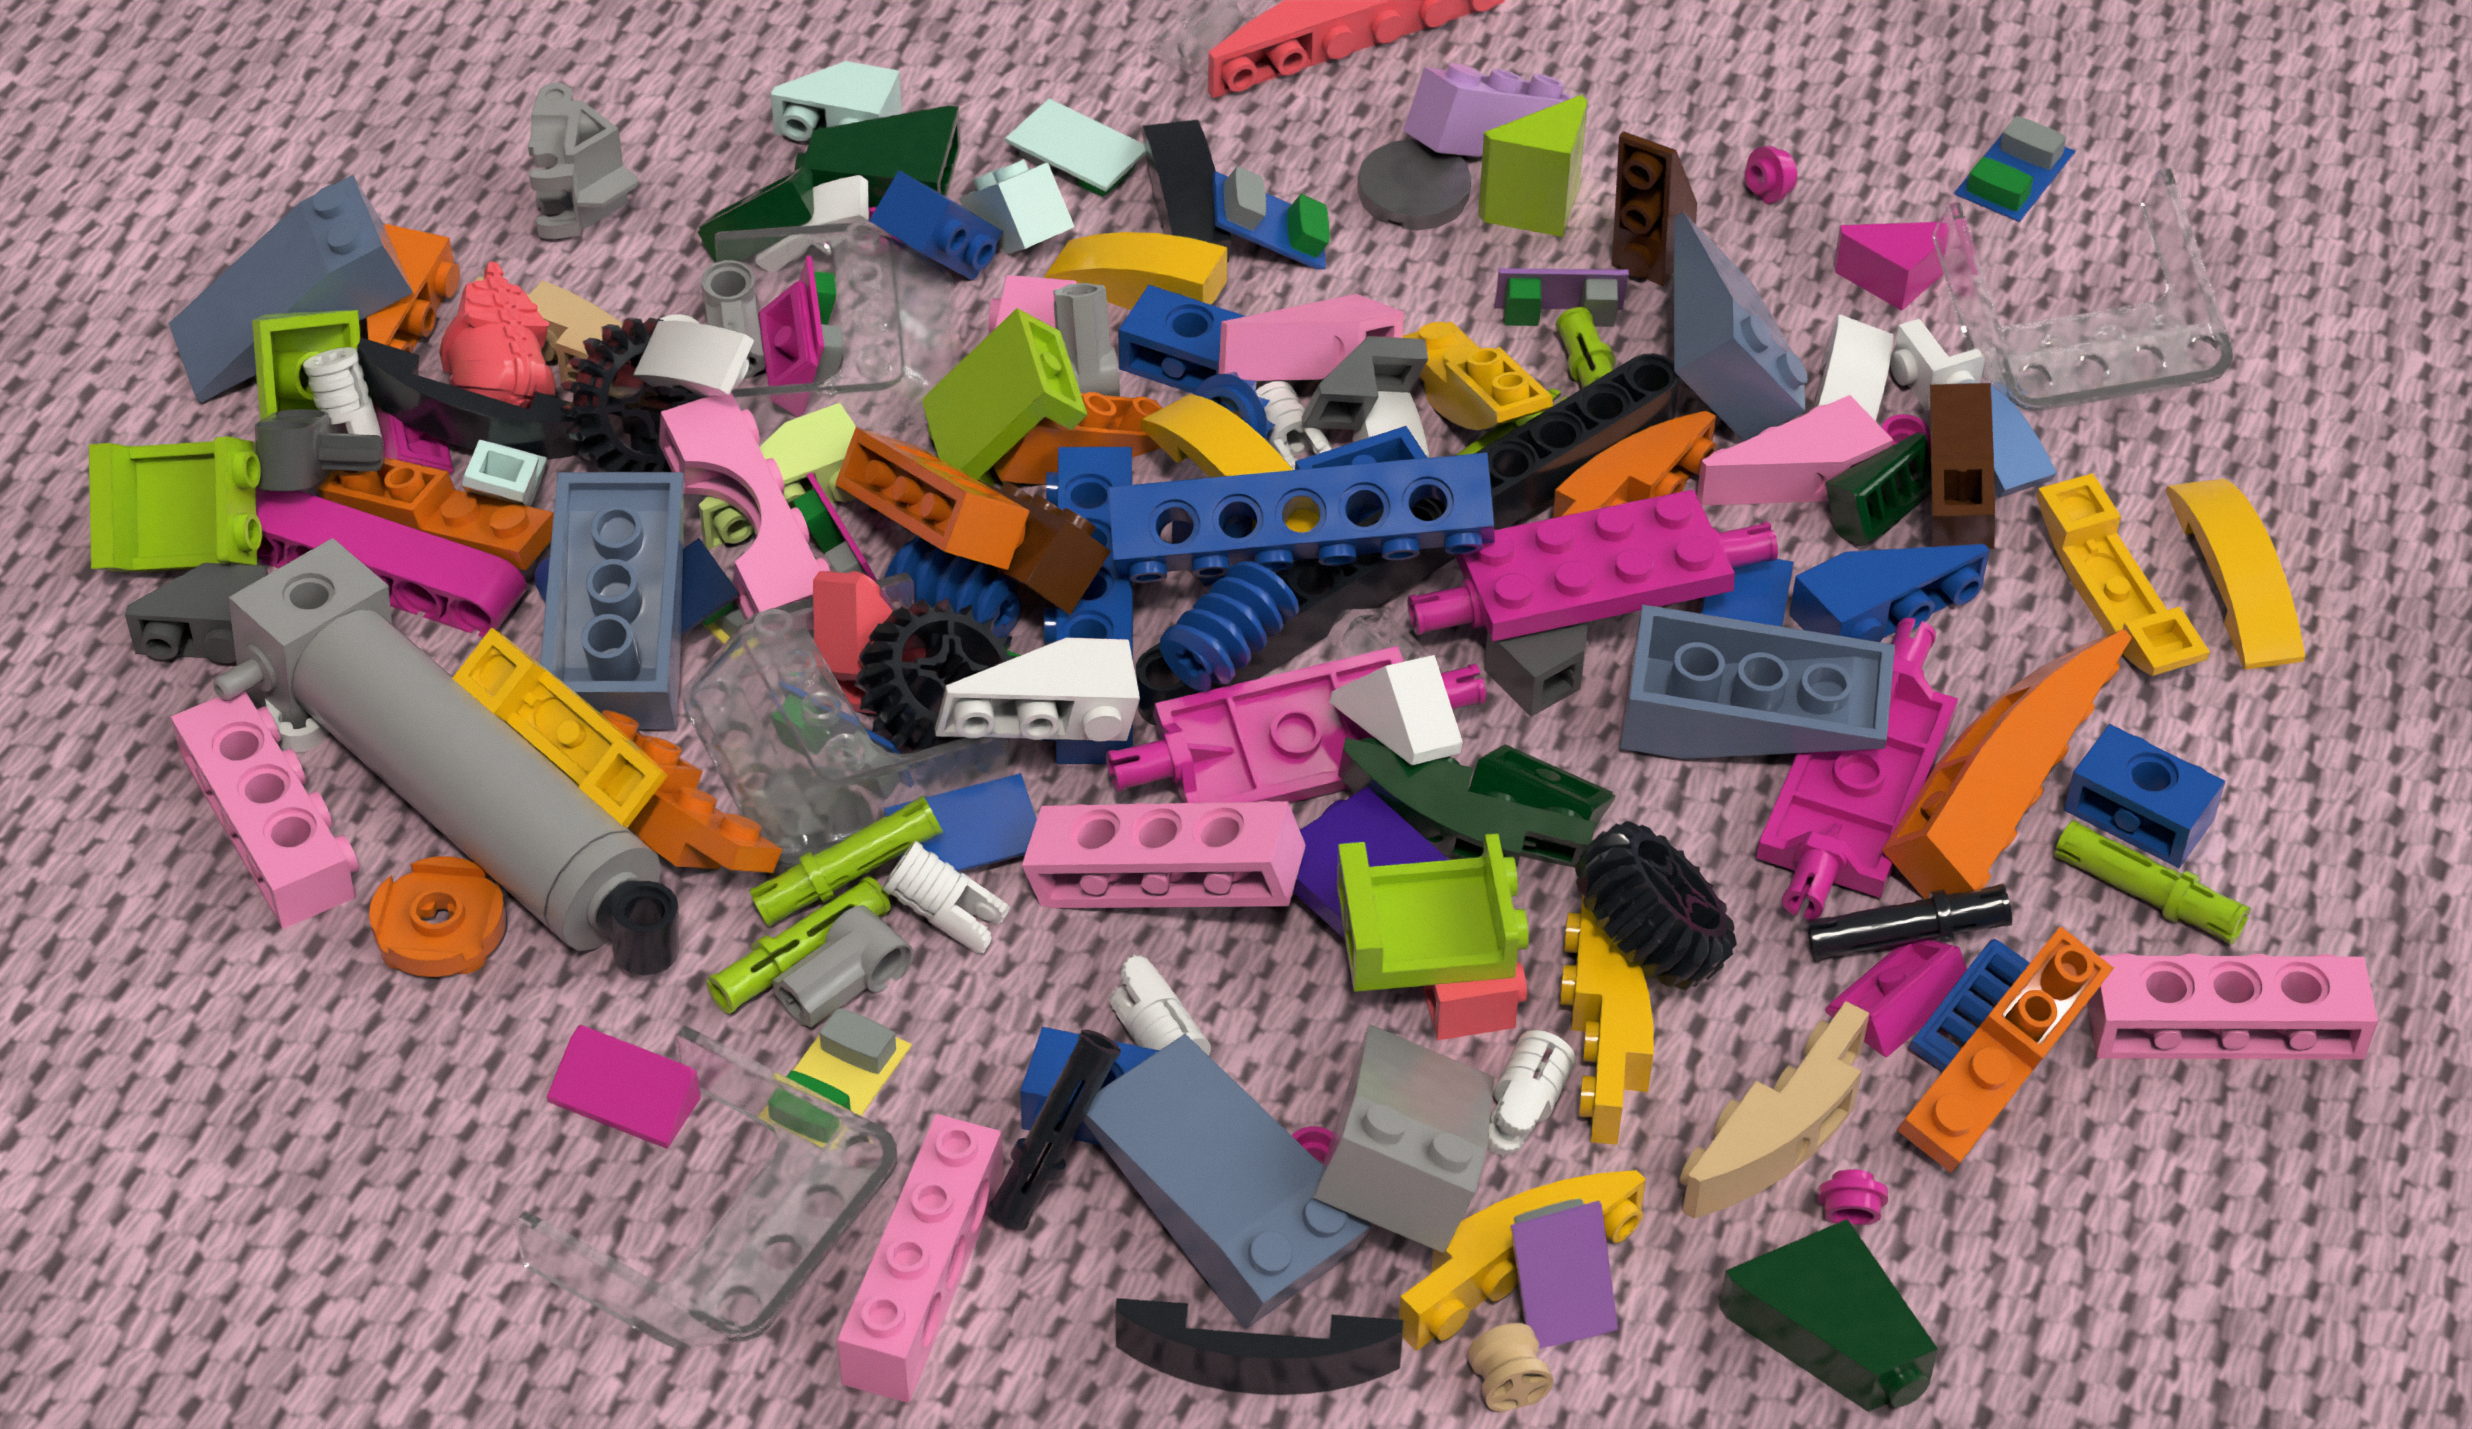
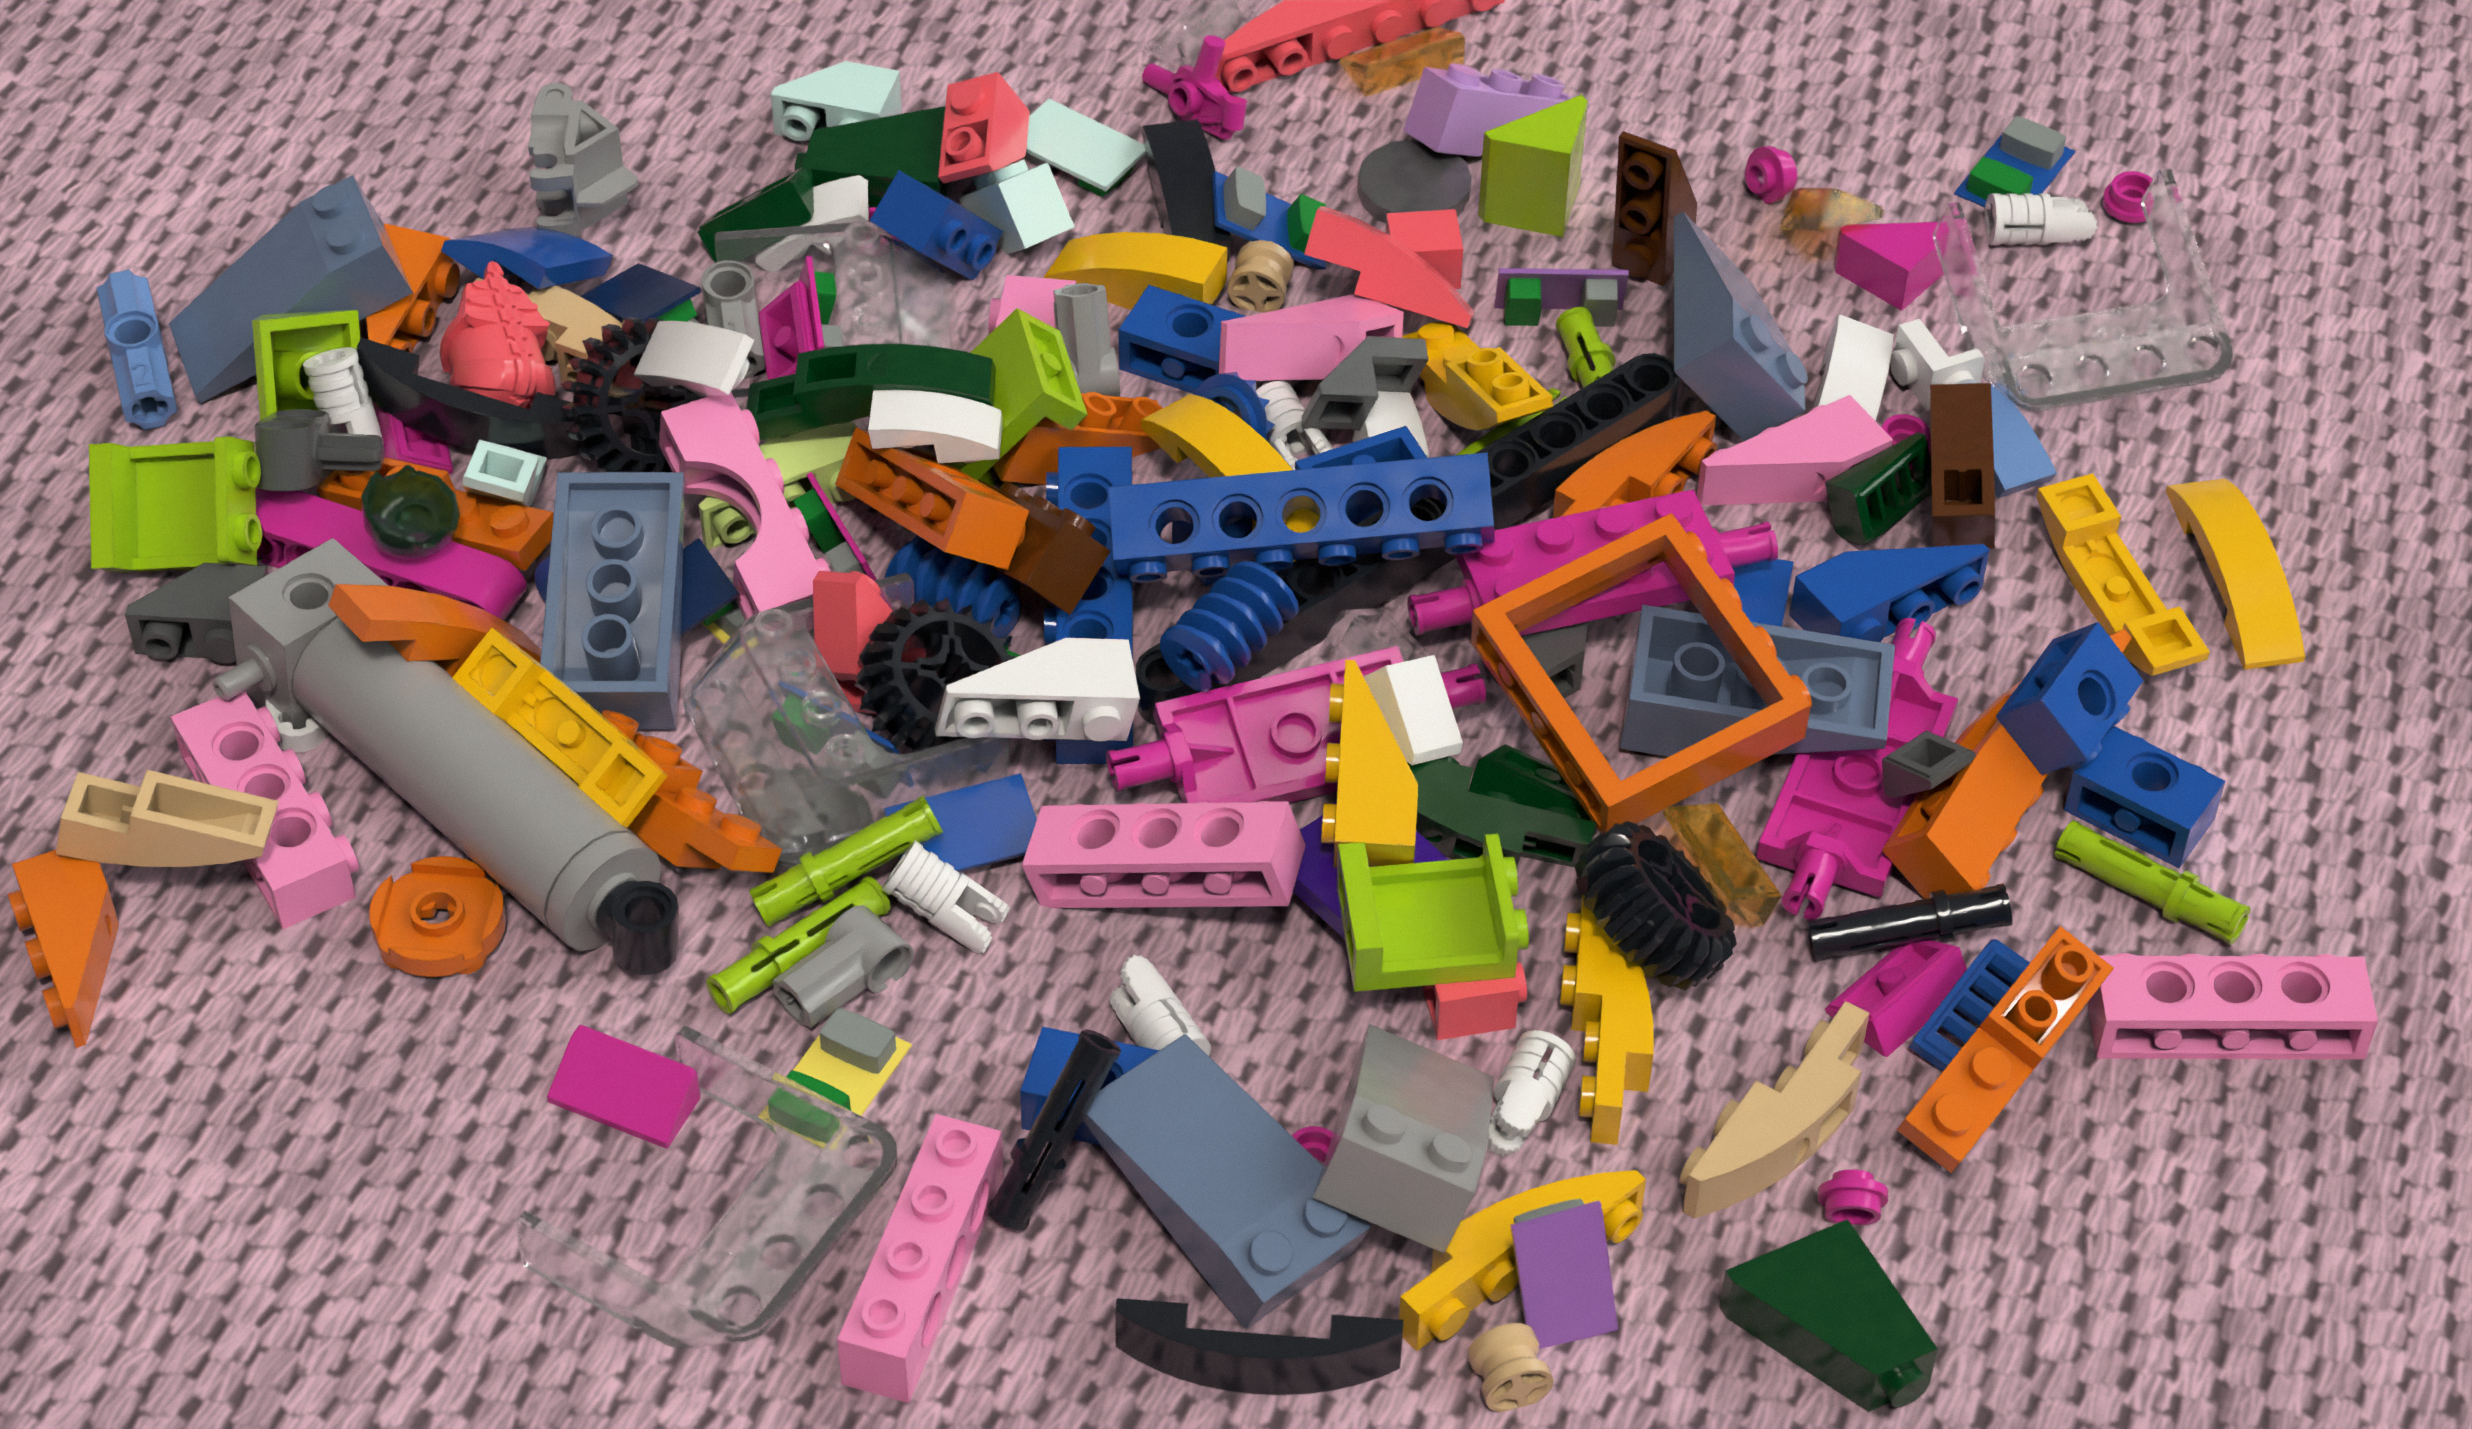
none -> orange slope [7,849,119,1048]
none -> tan slope [56,770,279,867]
none -> medium blue piece [97,270,177,430]
none -> orange slope [328,584,541,677]
none -> clear green hair [361,465,460,560]
none -> blue slope [441,227,613,289]
none -> dark blue piece [580,263,702,323]
none -> dark green slope [746,344,996,441]
none -> white slope [868,390,1003,464]
none -> coral slope [938,72,1030,184]
none -> dark pink piece [1142,35,1247,140]
none -> tan wheel [1228,240,1294,313]
none -> coral slope [1304,206,1475,328]
none -> yellow slope [1321,660,1418,868]
none -> clear yellow slope [1340,27,1465,97]
none -> coral brick [1386,209,1463,289]
none -> orange window [1471,513,1812,833]
none -> clear yellow slope [1663,803,1782,927]
none -> clear yellow slope [1780,188,1884,231]
none -> dark grey slope [1882,731,1976,798]
none -> white hinge [1984,193,2098,245]
none -> blue brick [1996,622,2144,775]
none -> dark pink plate [2102,171,2161,223]

